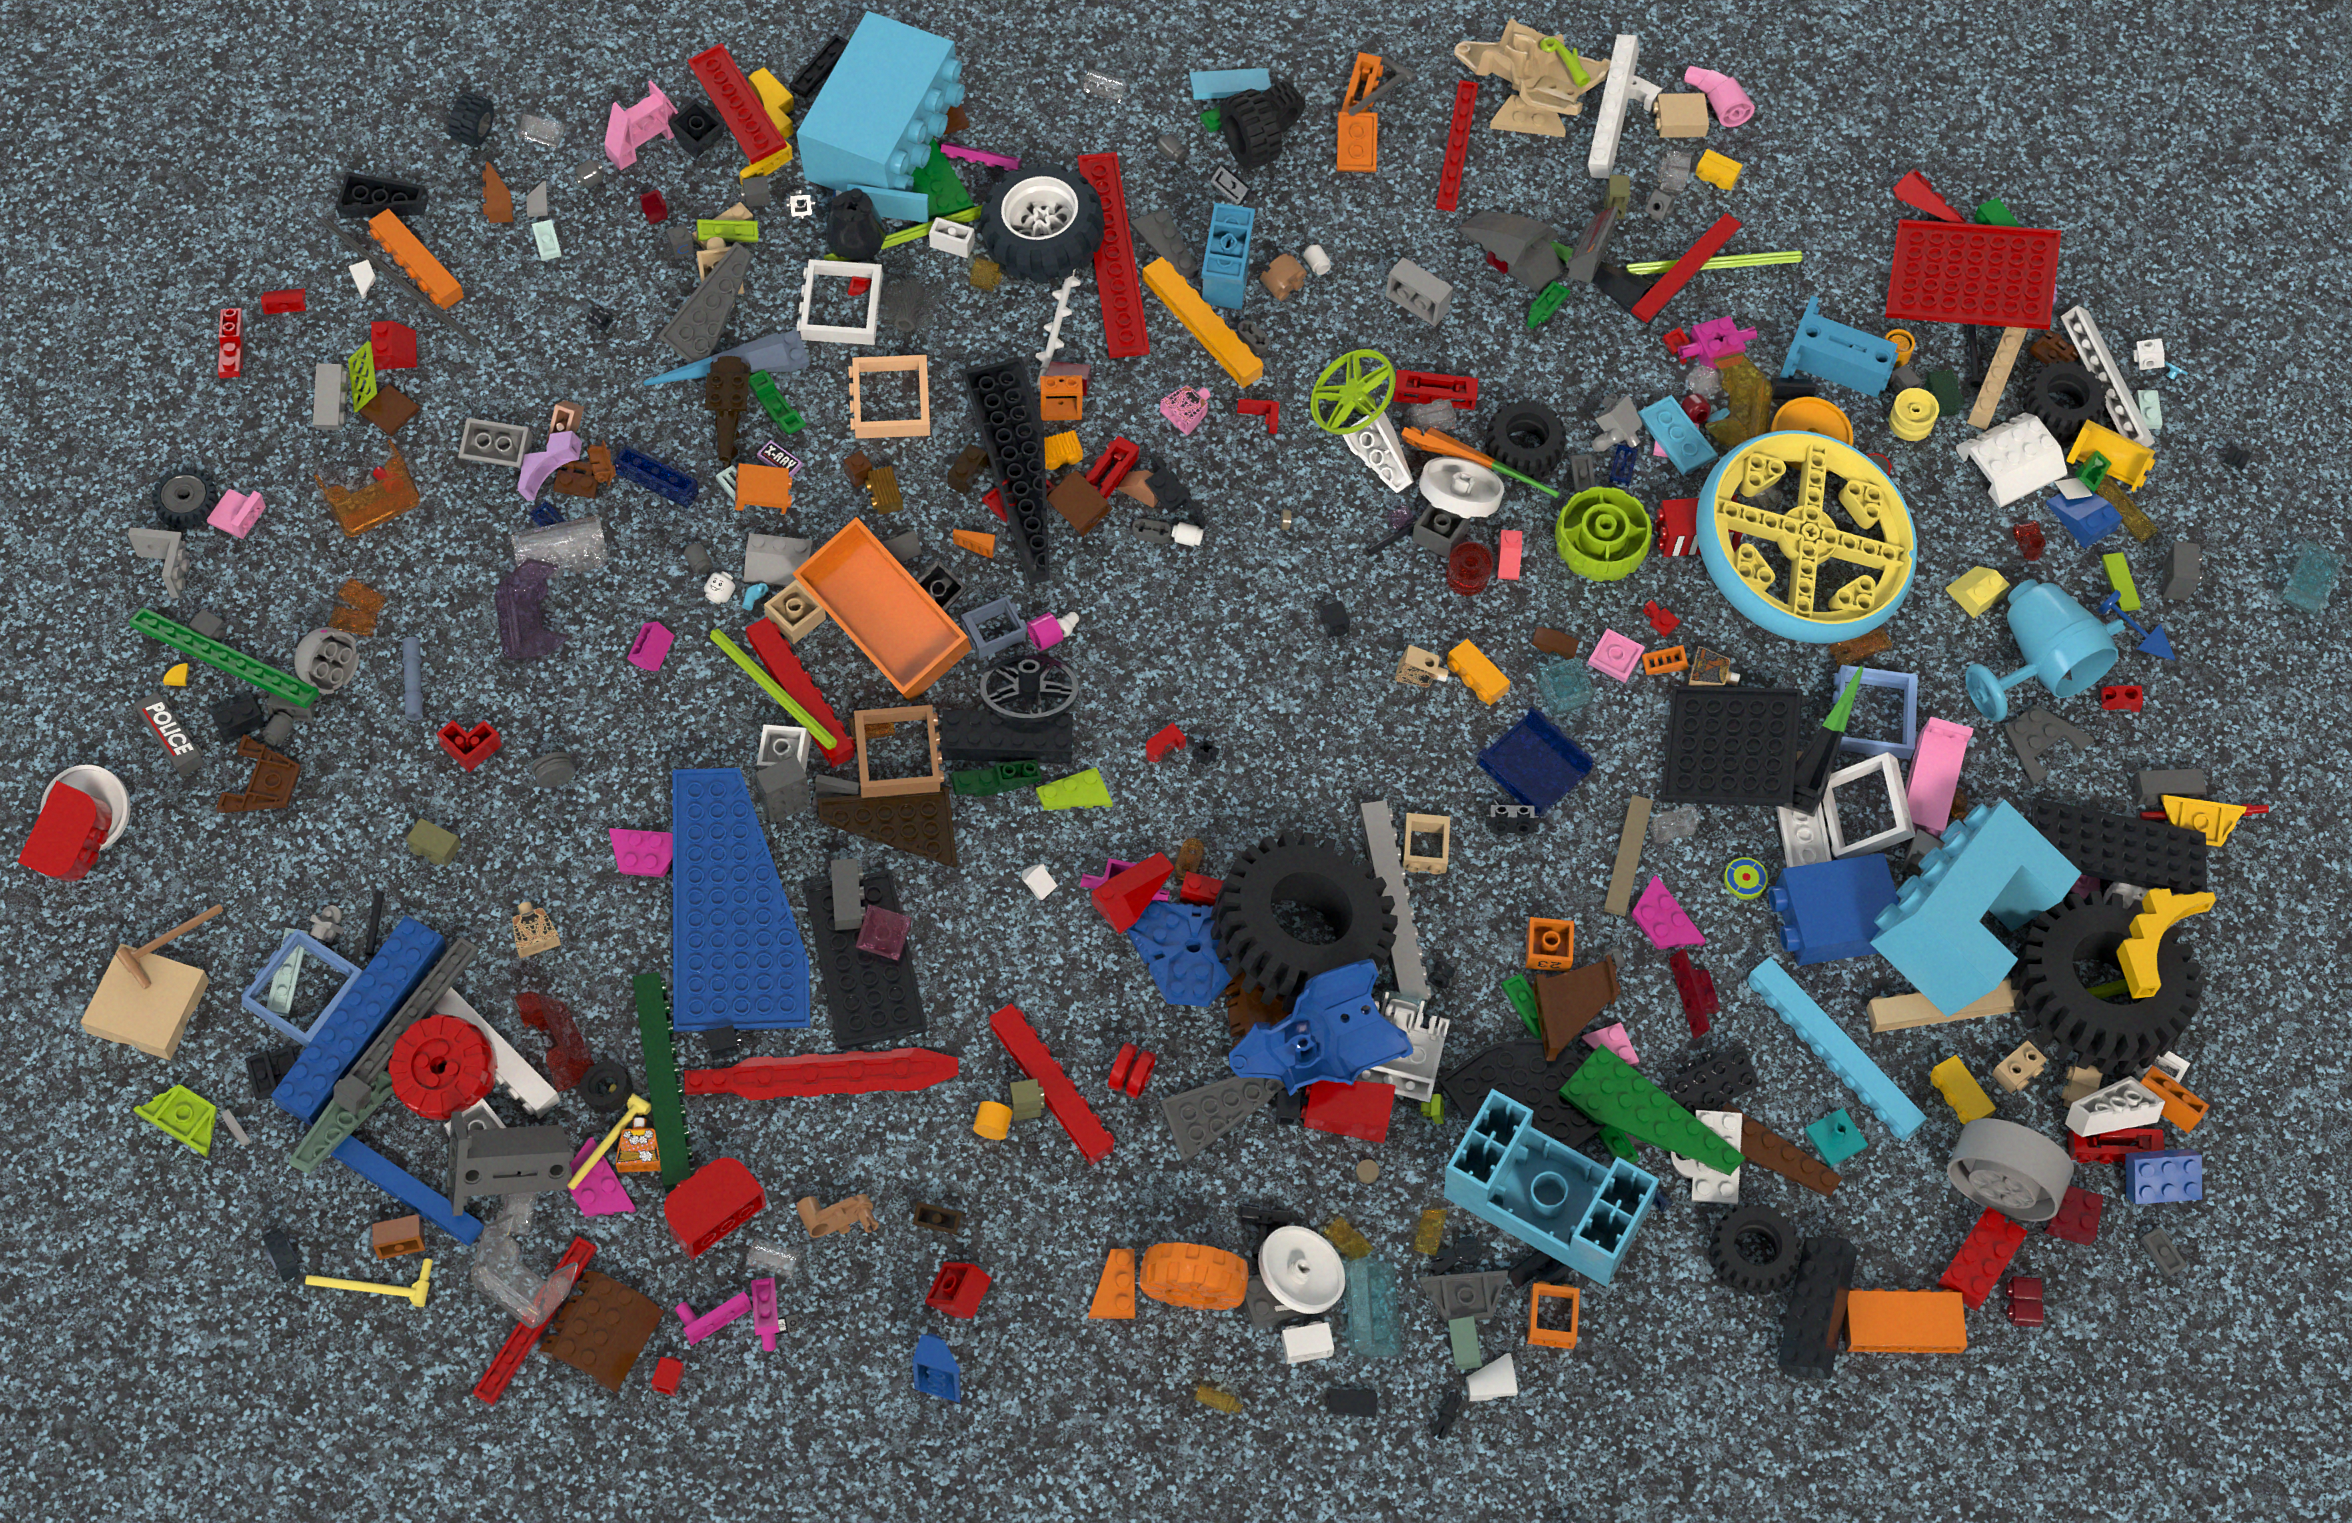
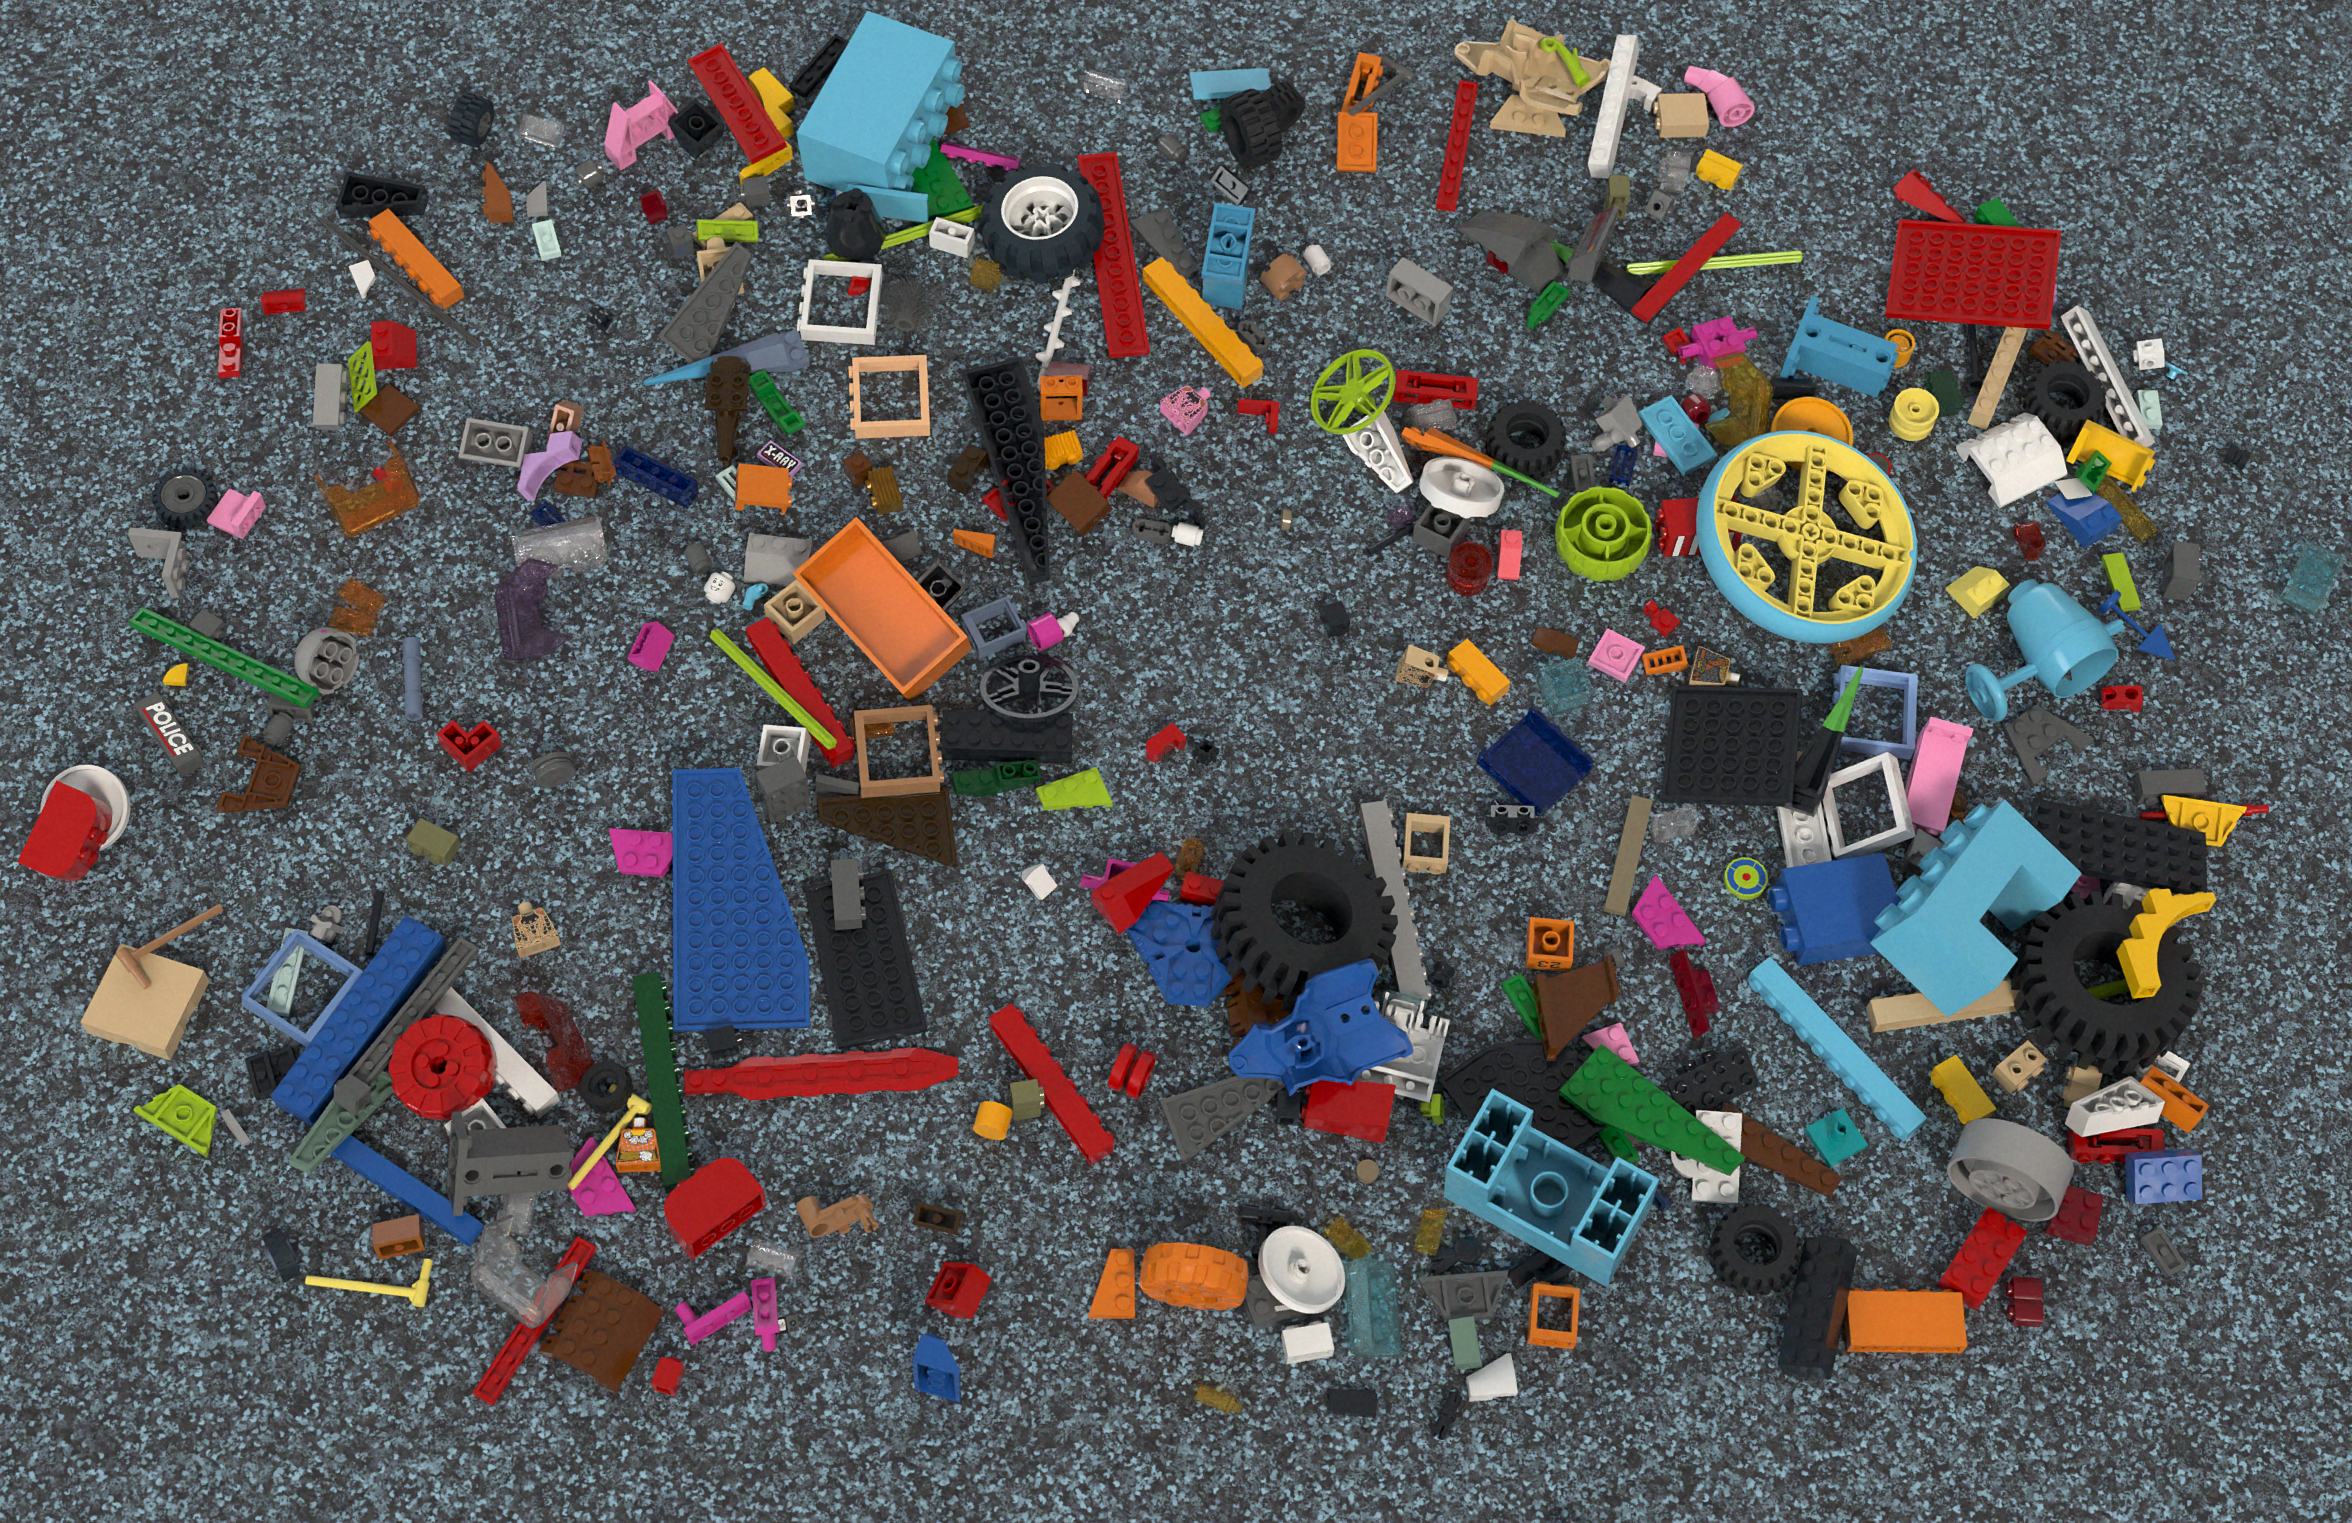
black slope [208,690,266,744] -> none
clear pink slope [856,904,912,960] -> none
dark grey brick [1887,364,1921,394] -> none

